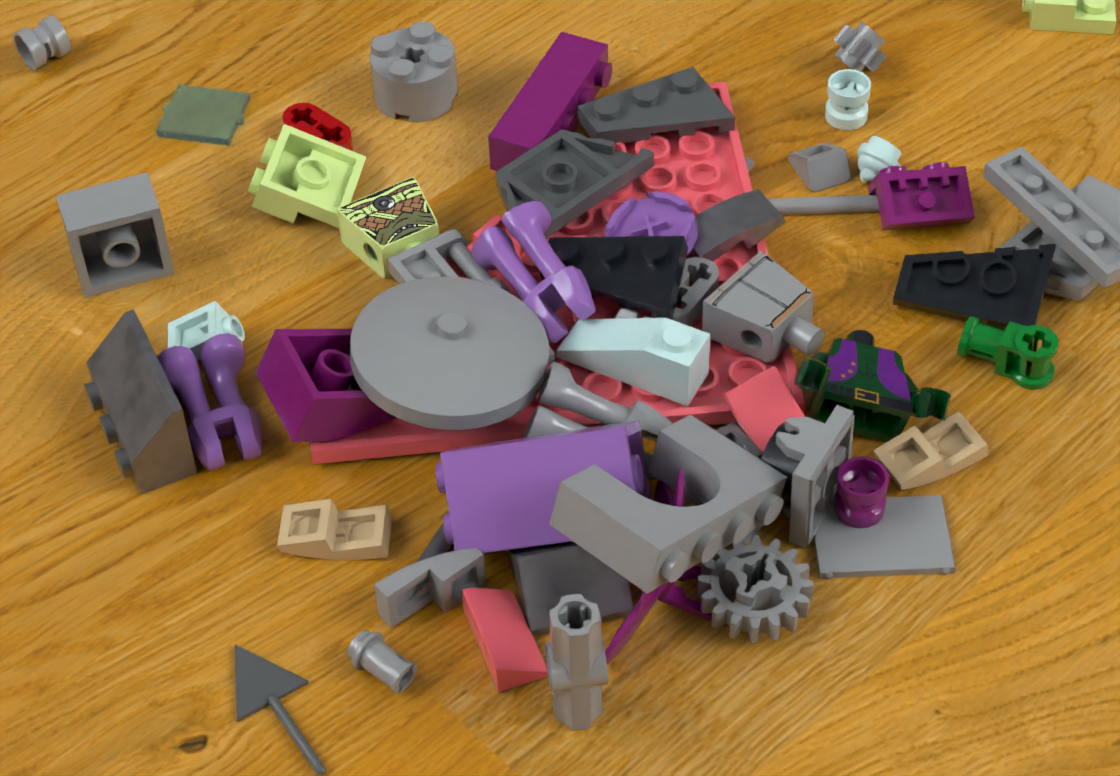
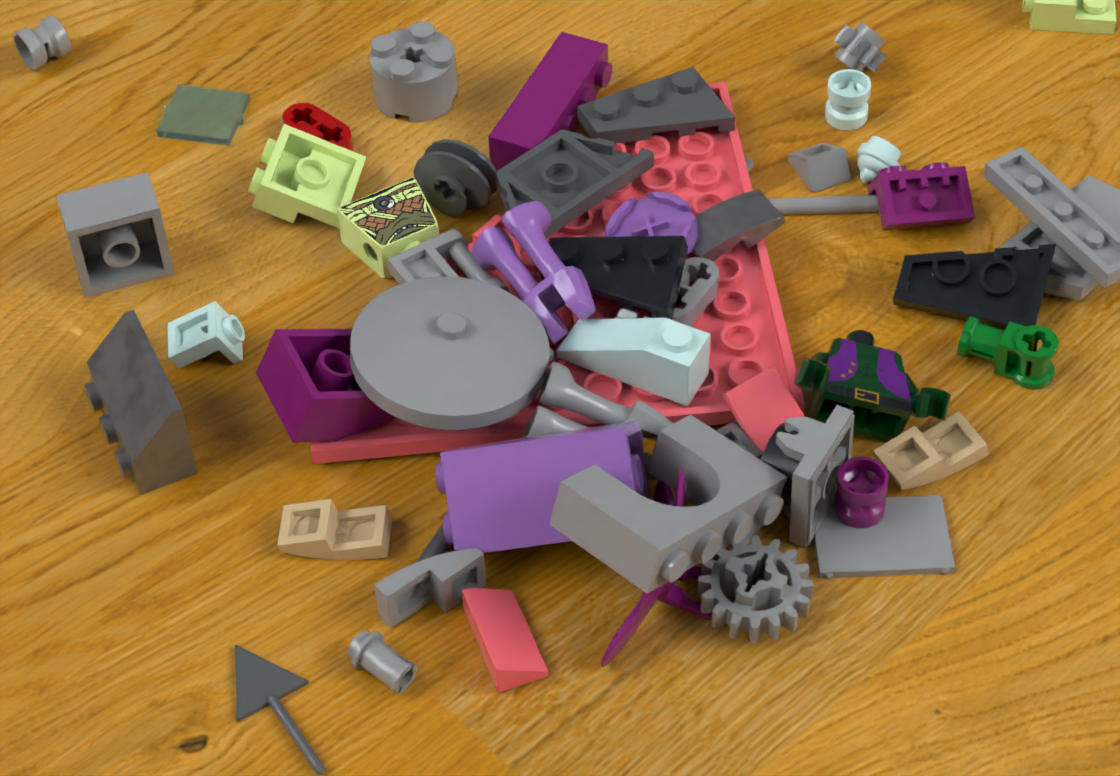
medium lavender piece [157,333,262,471] -> none
flat silver slope [507,541,633,637] -> none
light grey piece [545,594,608,731] -> none
light grey torso [702,251,824,363] -> none
none -> dark grey piece [414,139,498,217]

